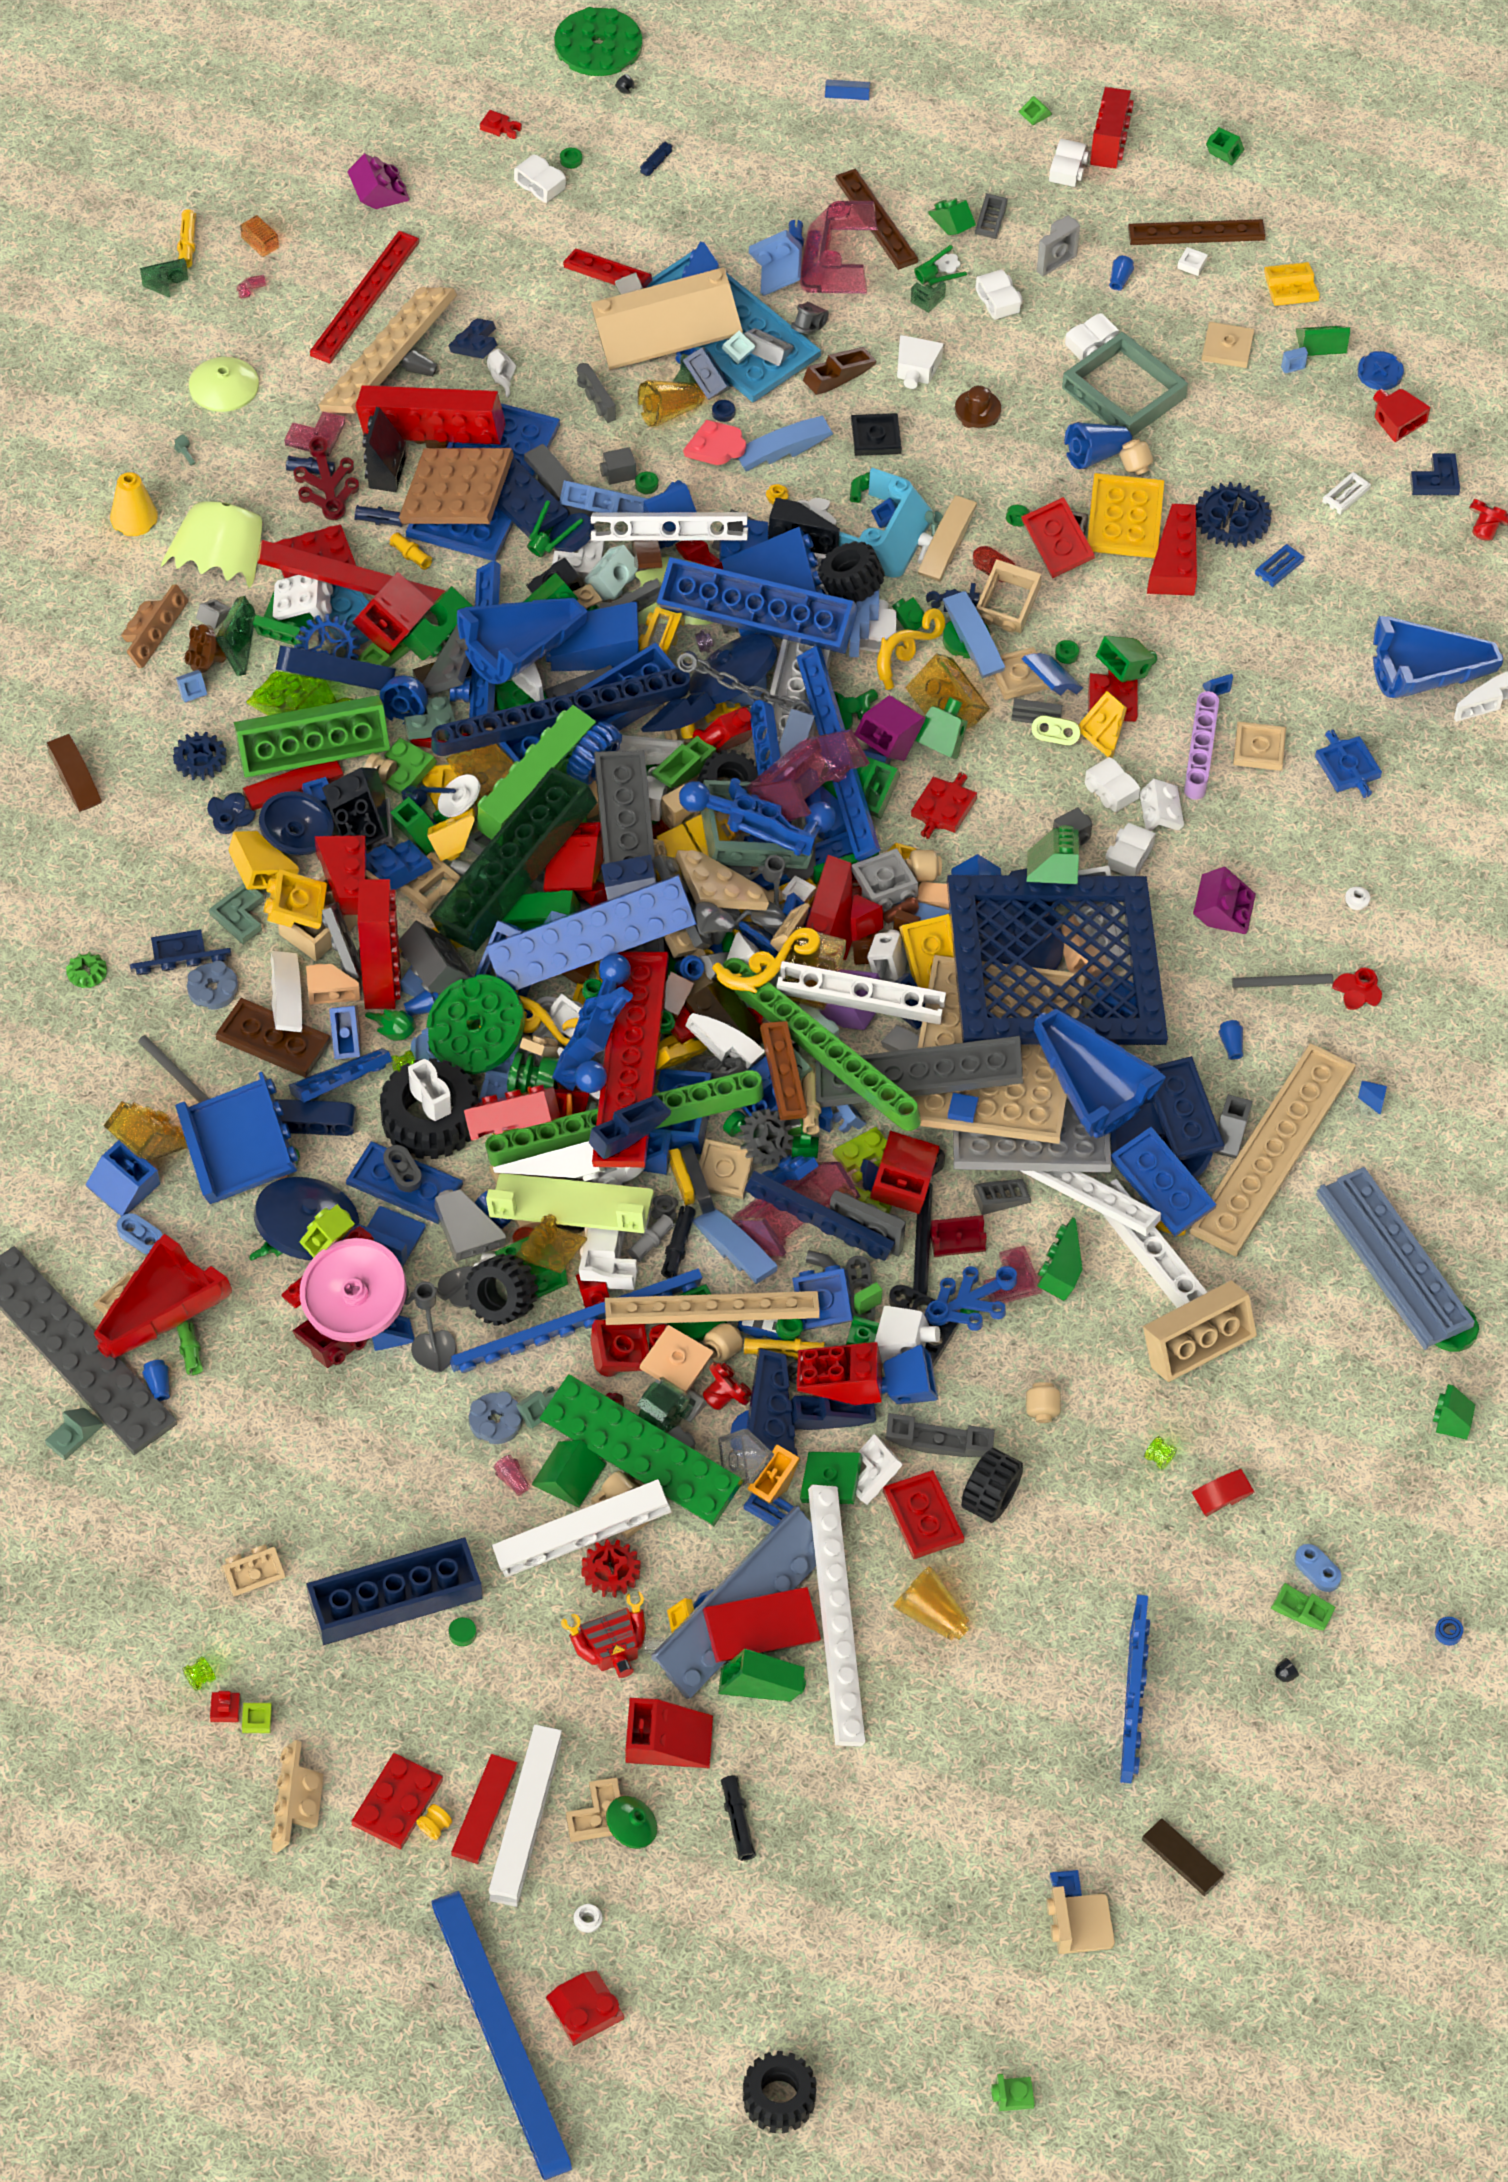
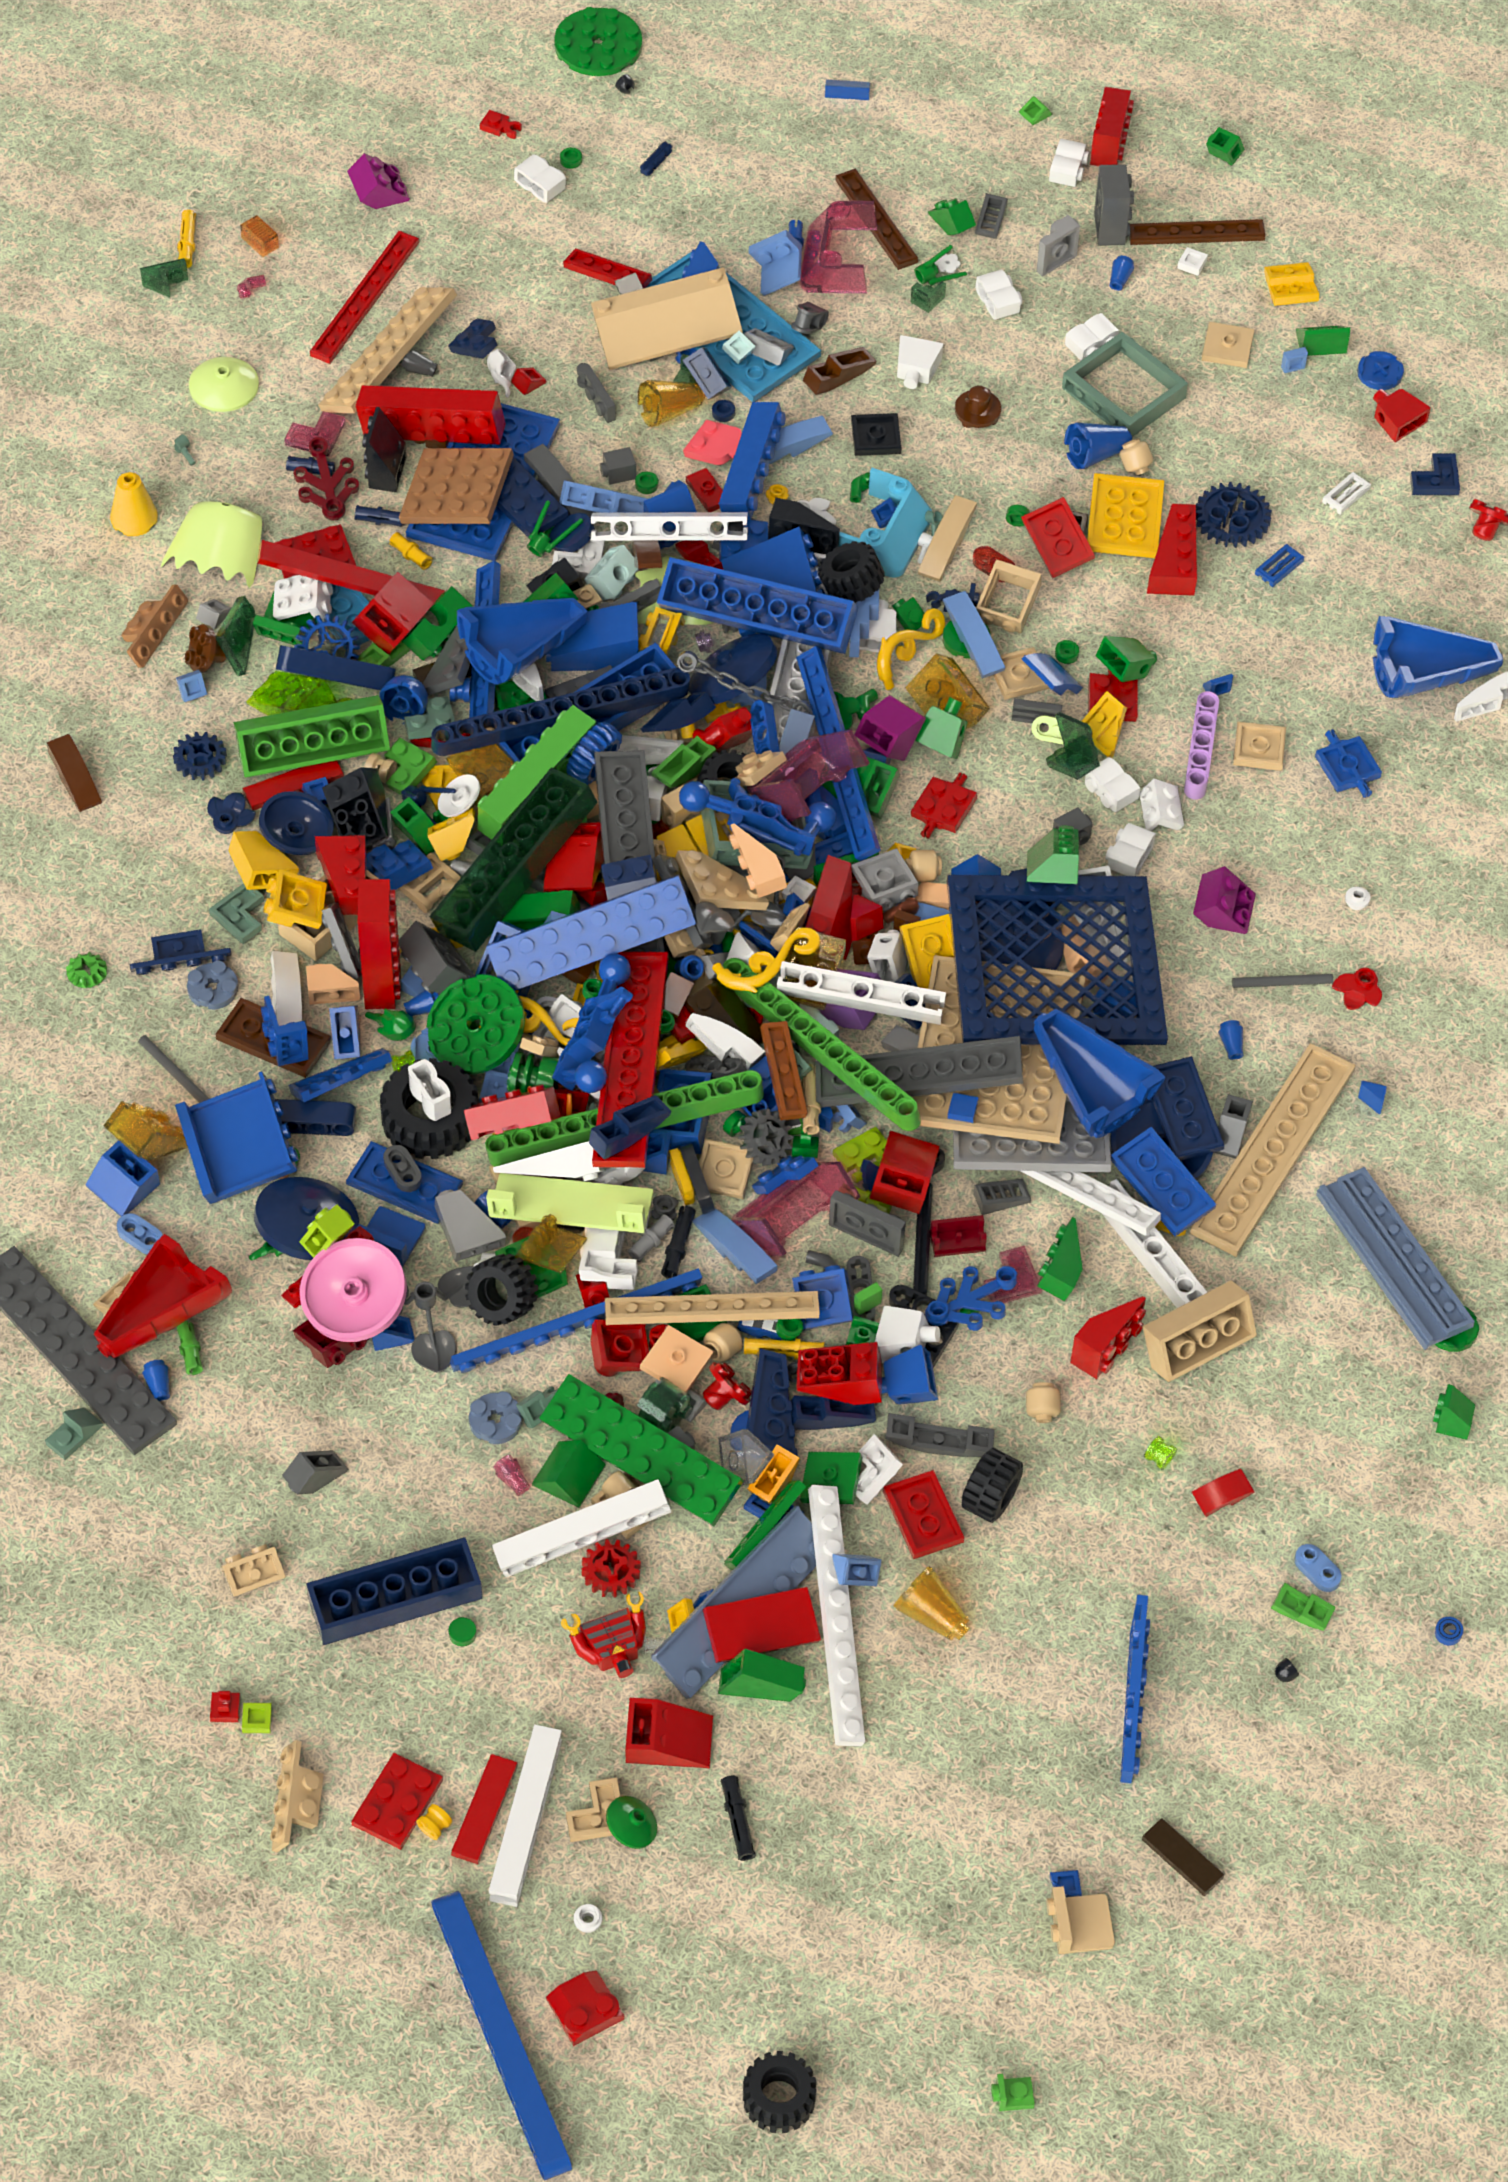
clear neon green wheel [182,1656,216,1692] -> none
dark blue plate [745,1171,895,1261] -> none
none -> blue bracket [261,996,309,1066]
none -> dark grey slope [282,1450,349,1495]
none -> red slope [511,367,547,395]
none -> red plate [686,468,723,512]
none -> blue brick [719,402,786,521]
none -> green tile [724,1480,807,1570]
none -> light nougat slope [729,824,787,898]
none -> tan plate [735,750,787,786]
none -> medium blue slope [832,1554,882,1586]
none -> clear green bracket [1046,712,1100,780]
none -> red slope [1070,1296,1146,1380]
none -> dark grey brick [1094,165,1134,246]

